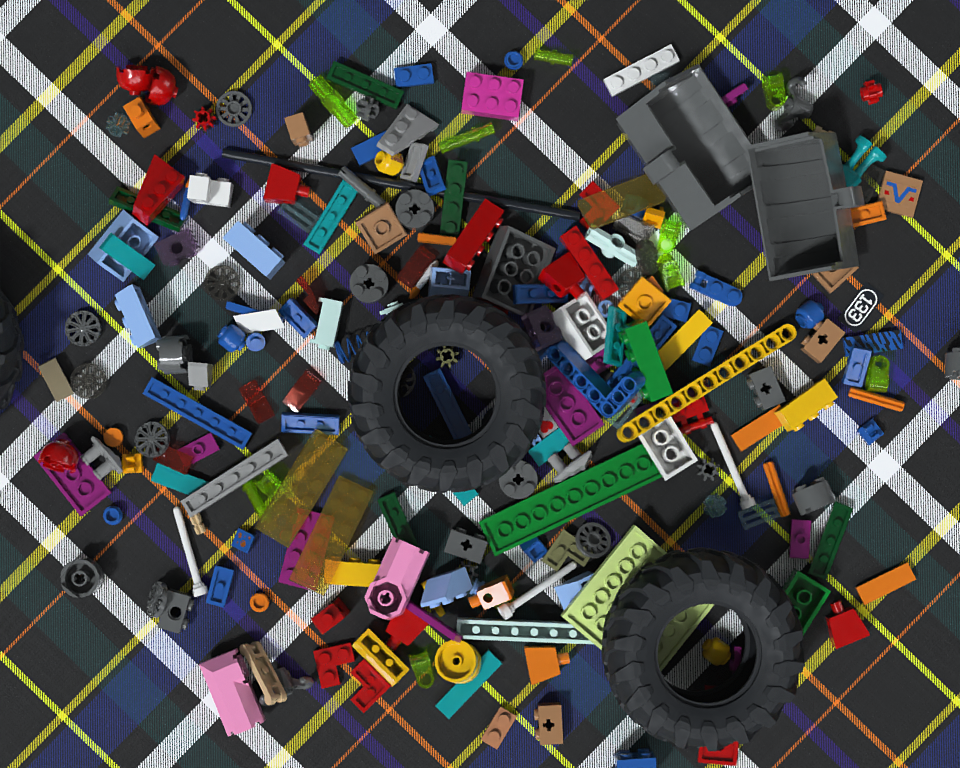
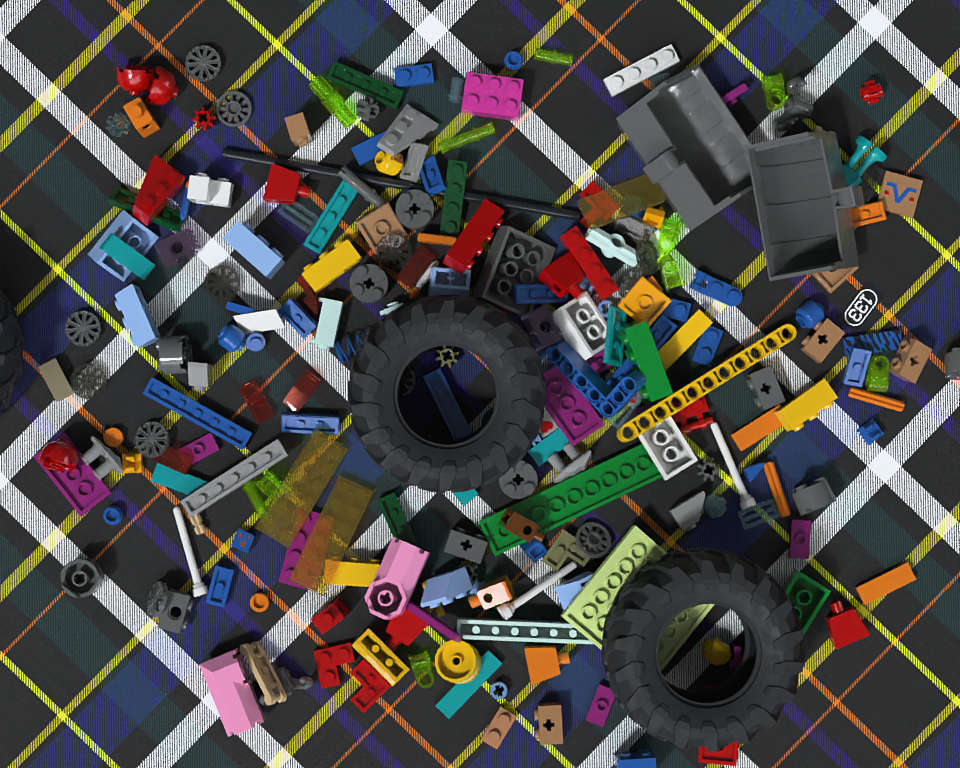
dark green plate [807,502,853,580] -> none
none -> dark grey wheel [185,45,222,82]
none -> yellow brick [302,239,362,293]
none -> clear smoke wheel [375,234,411,270]
none -> clear light blue pin [447,77,464,103]
none -> medium blue bush [490,681,507,699]
none -> reddish brown torso [498,507,545,543]
none -> magenta plate [585,684,615,727]
none -> light grey slope [669,490,706,531]
none -> blue slope [743,462,764,482]
none -> medium nougat brick [888,337,932,383]

